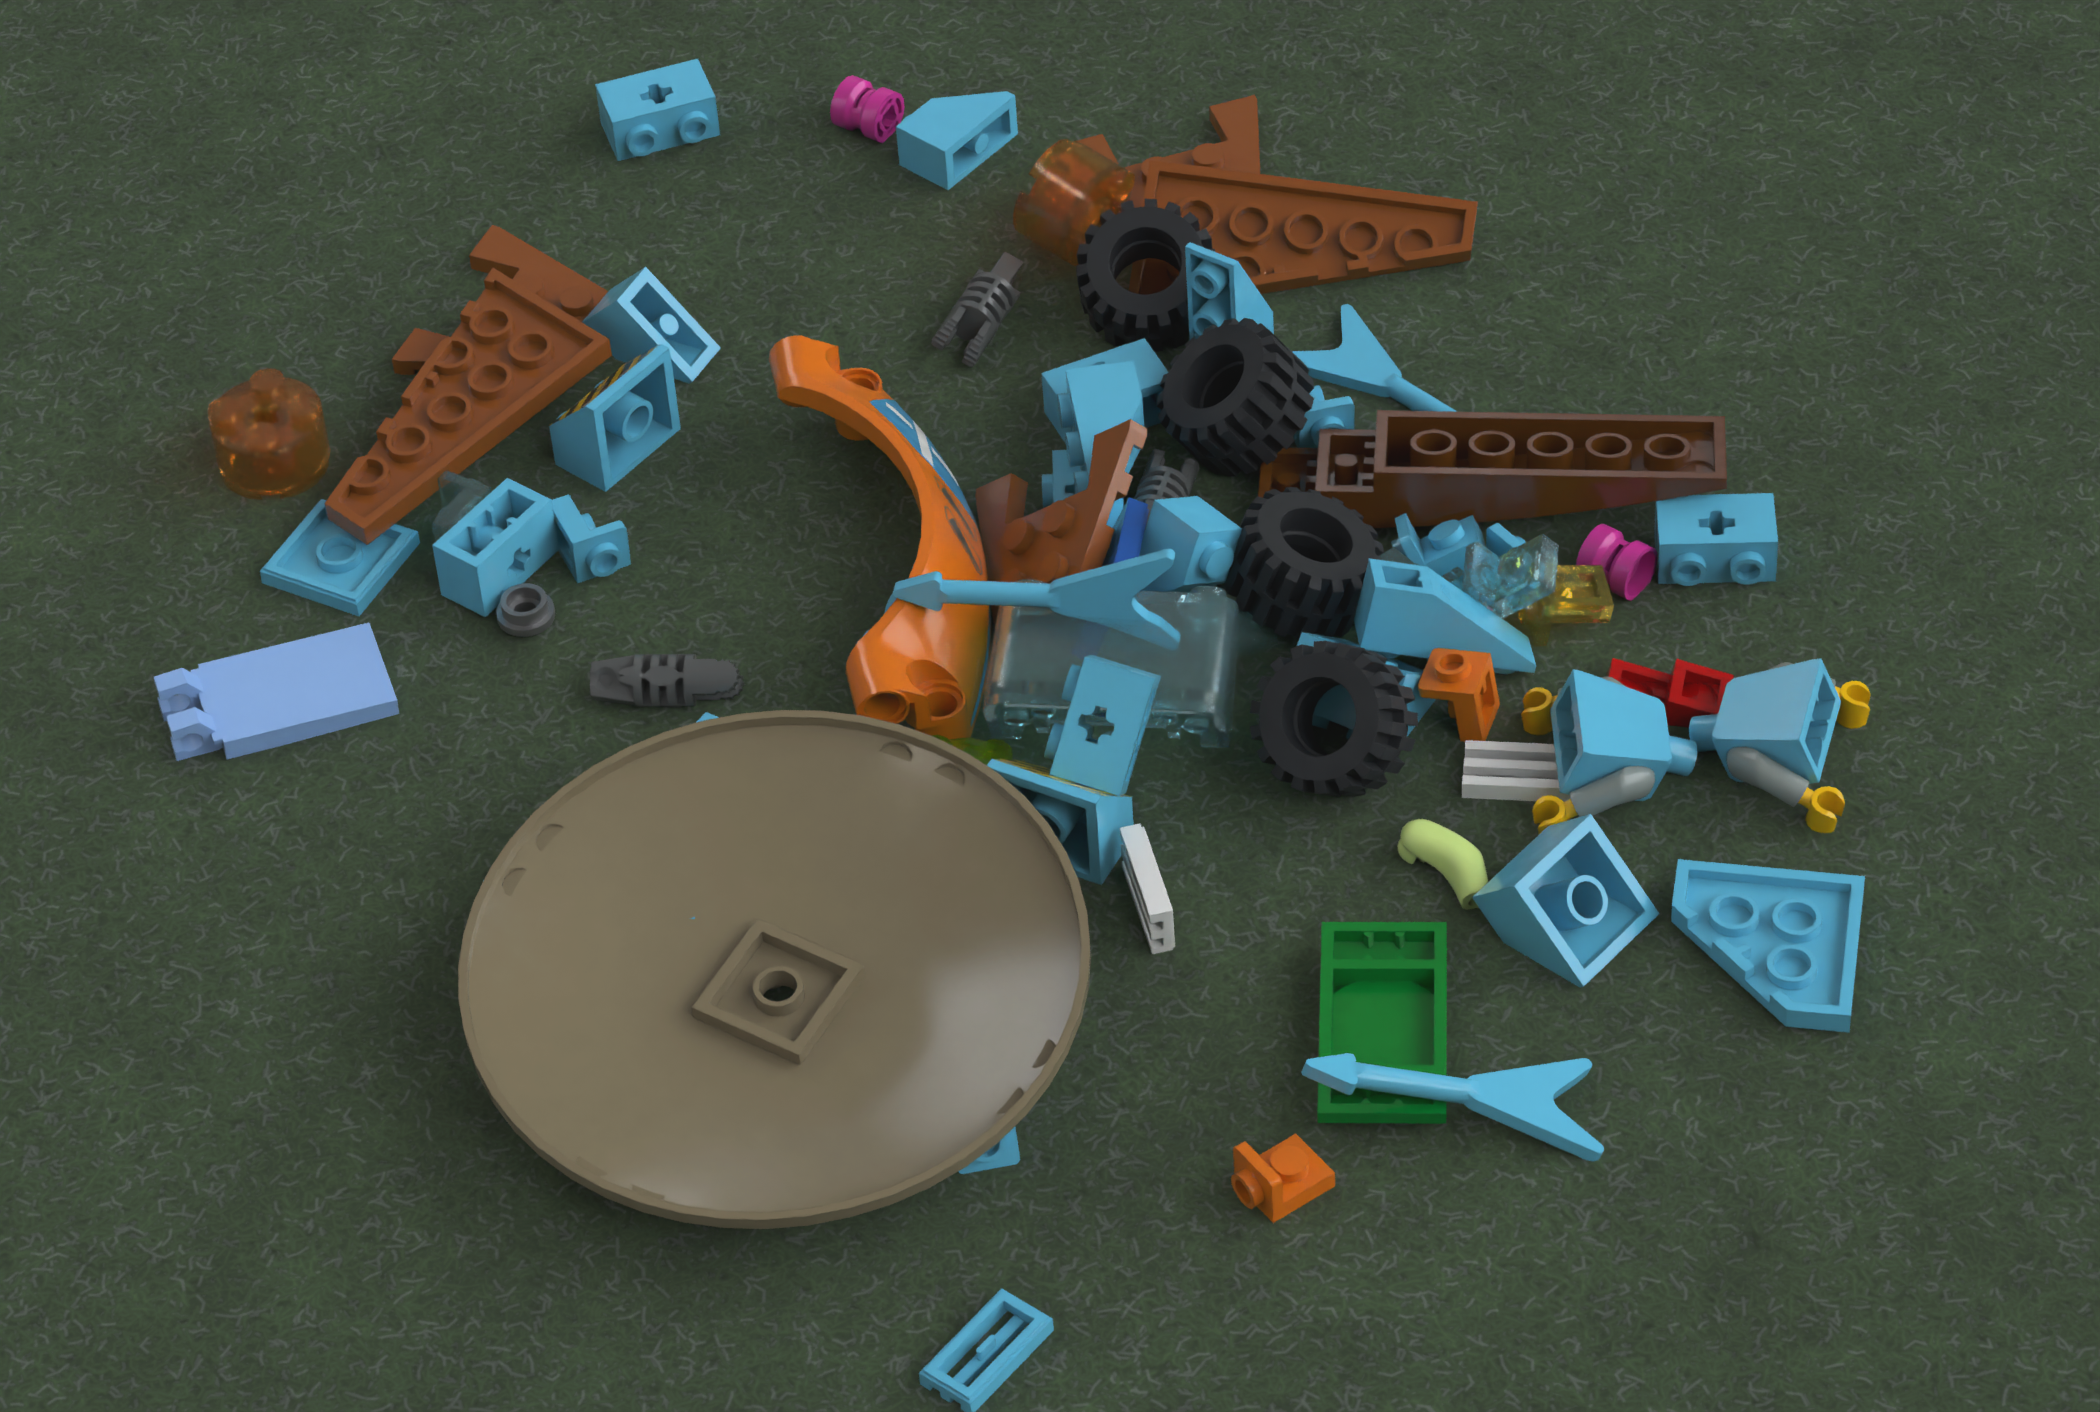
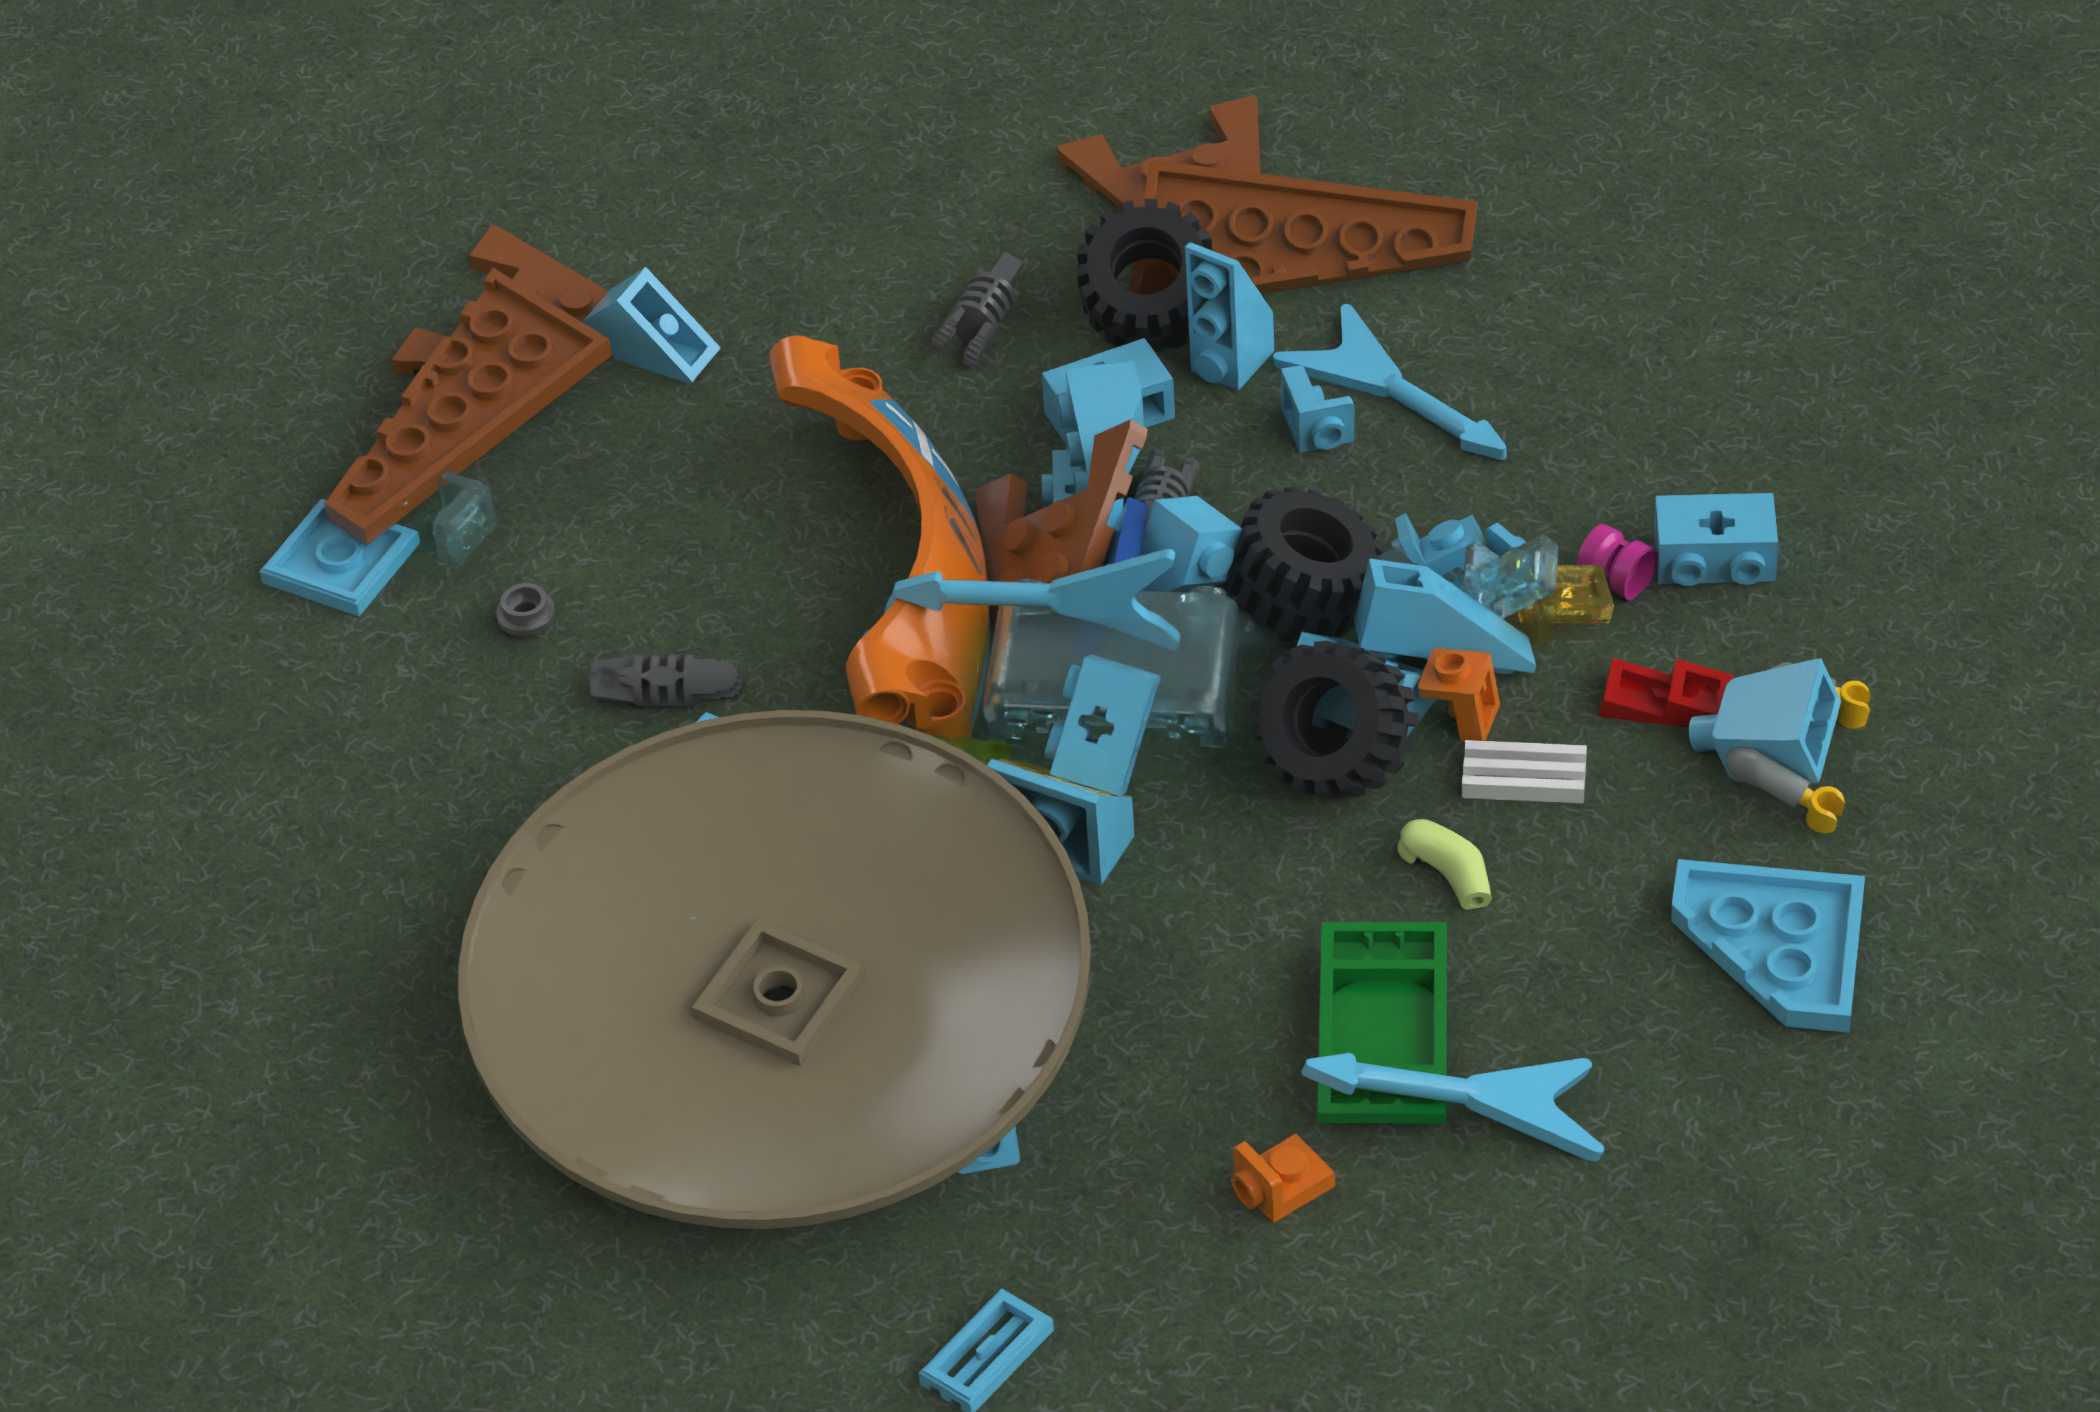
light blue tile [154,623,399,761] -> none
clear orange brick [207,368,330,500] -> none
medium azure brick [432,478,560,617] -> none
medium azure slope [549,343,681,492] -> none
medium azure bracket [552,494,631,583] -> none
medium azure brick [595,59,720,161] -> none
dark pink wheel [830,75,905,143] -> none
medium azure slope [896,91,1018,190] -> none
clear orange brick [1013,139,1135,267] -> none
white tile [1119,823,1175,954] -> none
black tyre [1157,318,1314,476] -> none
reddish brown slope [1258,410,1727,528] -> none
medium azure slope [1472,814,1660,987] -> none
medium azure torso [1521,669,1697,834] -> none

